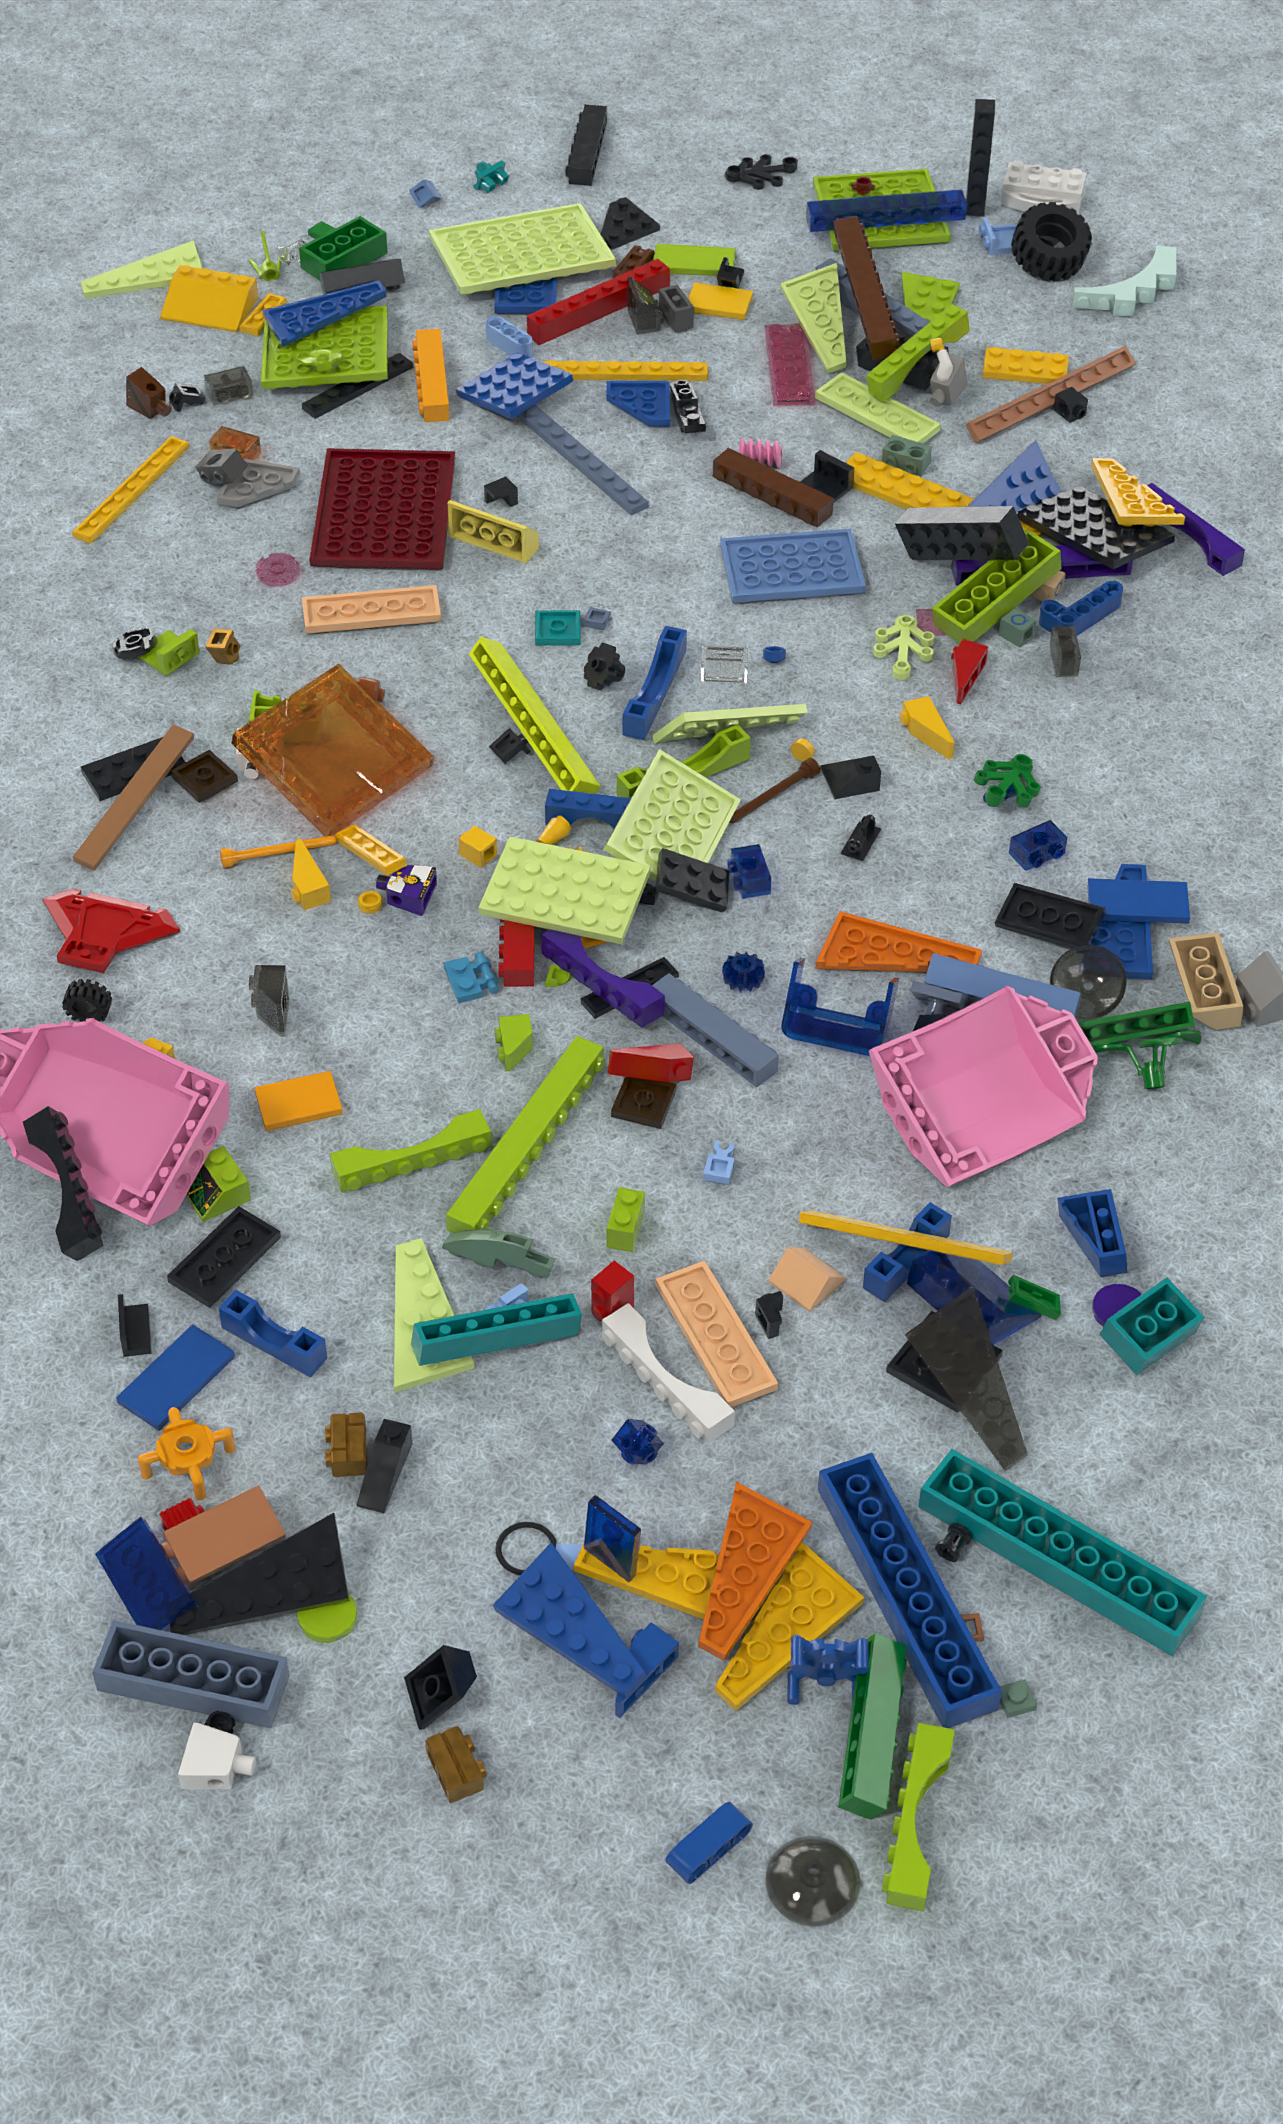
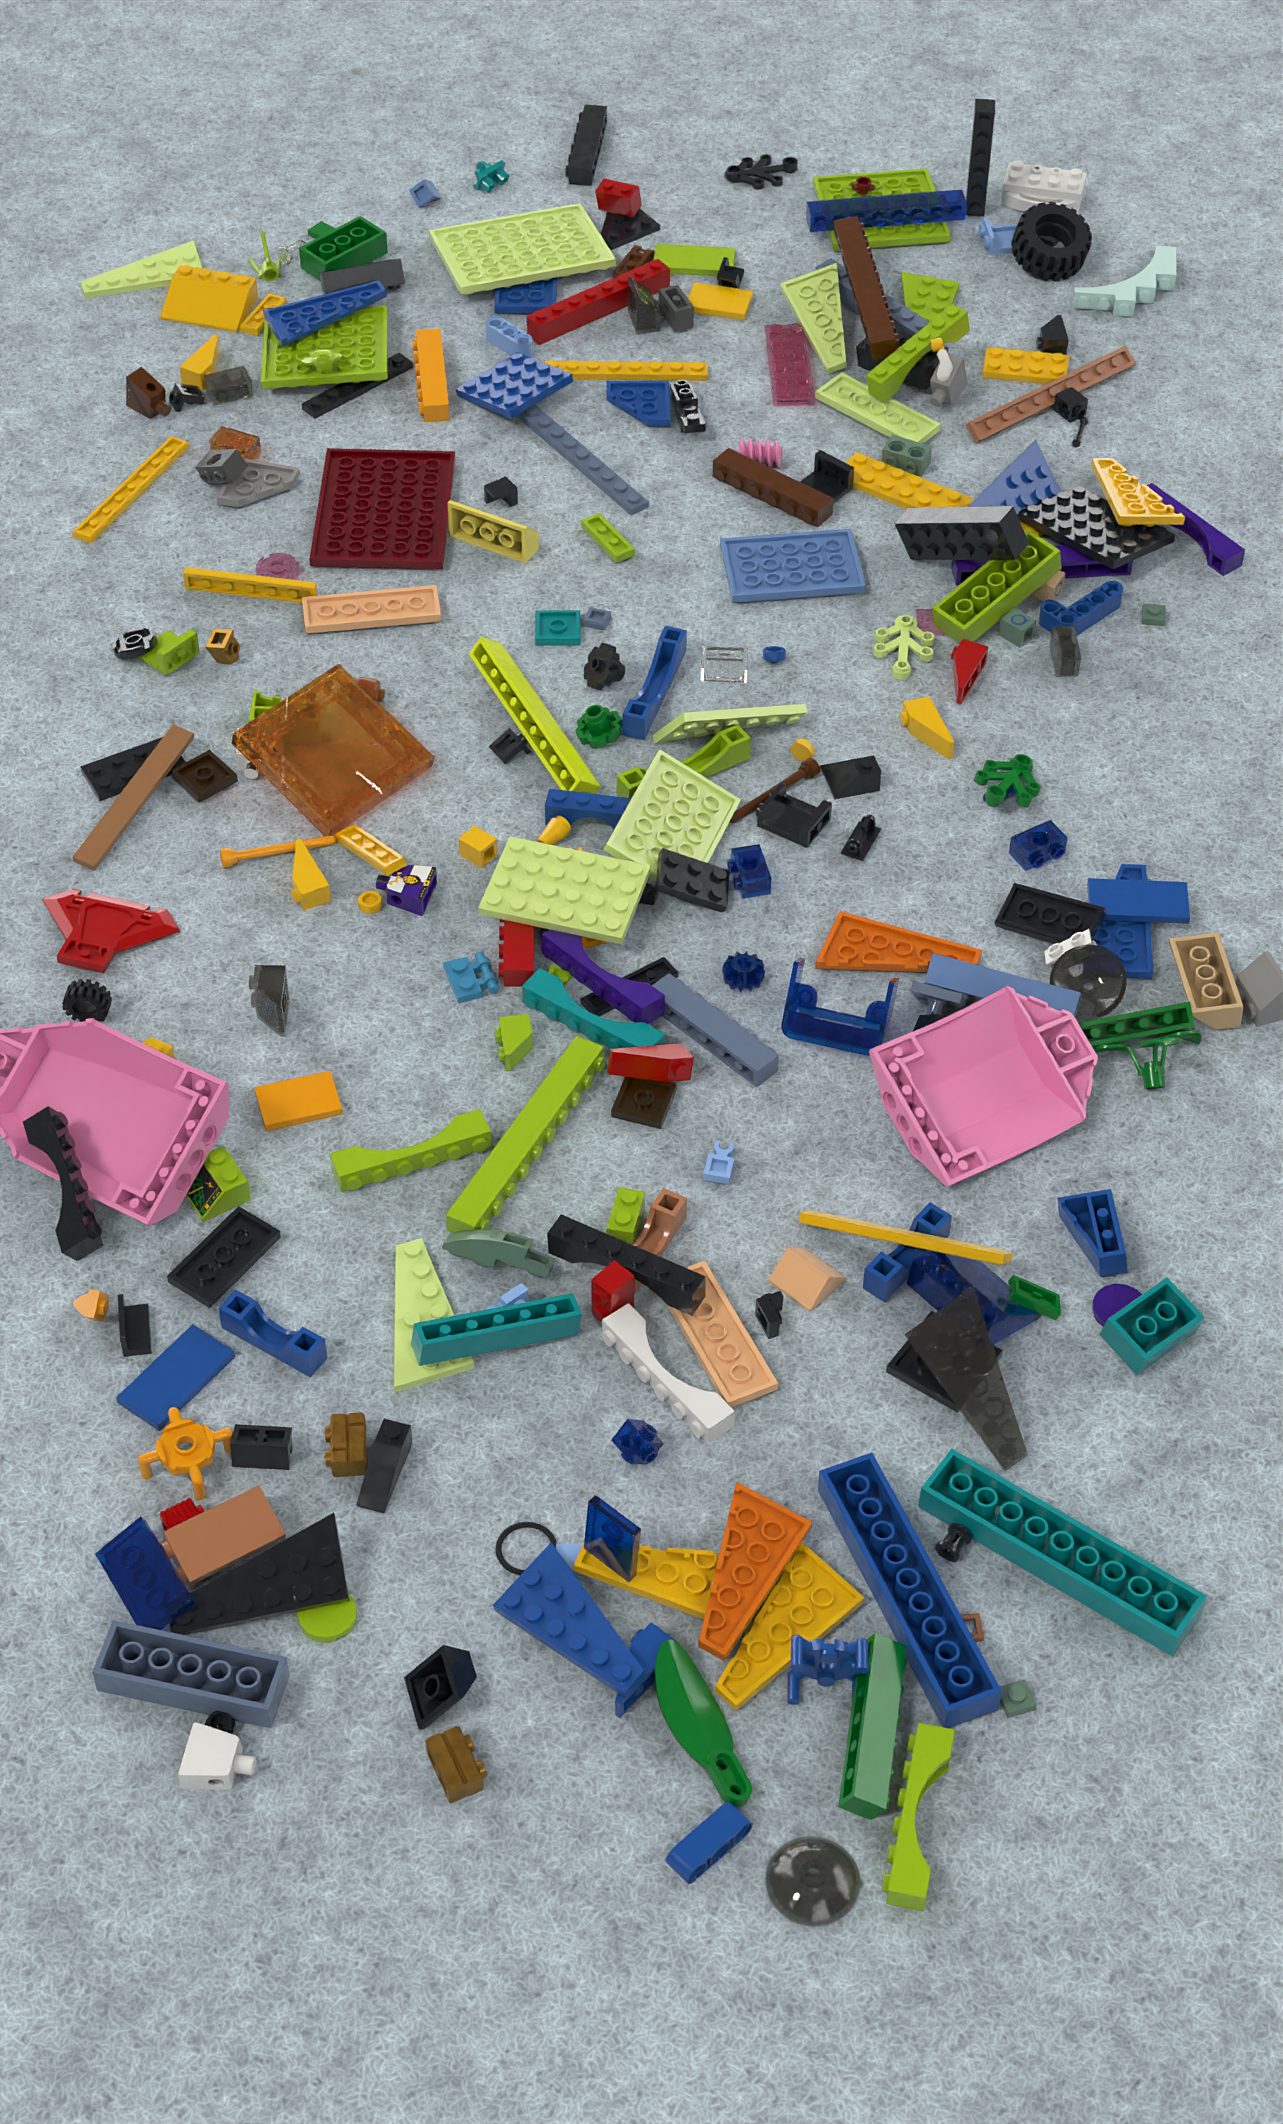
none -> light orange plate [73,1289,109,1322]
none -> yellow slope [179,334,220,390]
none -> yellow plate [183,567,318,603]
none -> black hinge [230,1424,293,1470]
none -> teal arch [522,968,665,1050]
none -> black arch [547,1214,706,1316]
none -> green plant [575,705,622,748]
none -> lime plate [581,513,635,563]
none -> red brick [595,178,642,217]
none -> nougat arch [633,1188,687,1294]
none -> green plant [655,1639,753,1807]
none -> black panel [756,783,832,848]
none -> black slope [1036,315,1069,355]
none -> white hinge [1044,929,1098,971]
none -> black hinge [1072,417,1088,447]
none -> sand green plate [1142,604,1166,626]

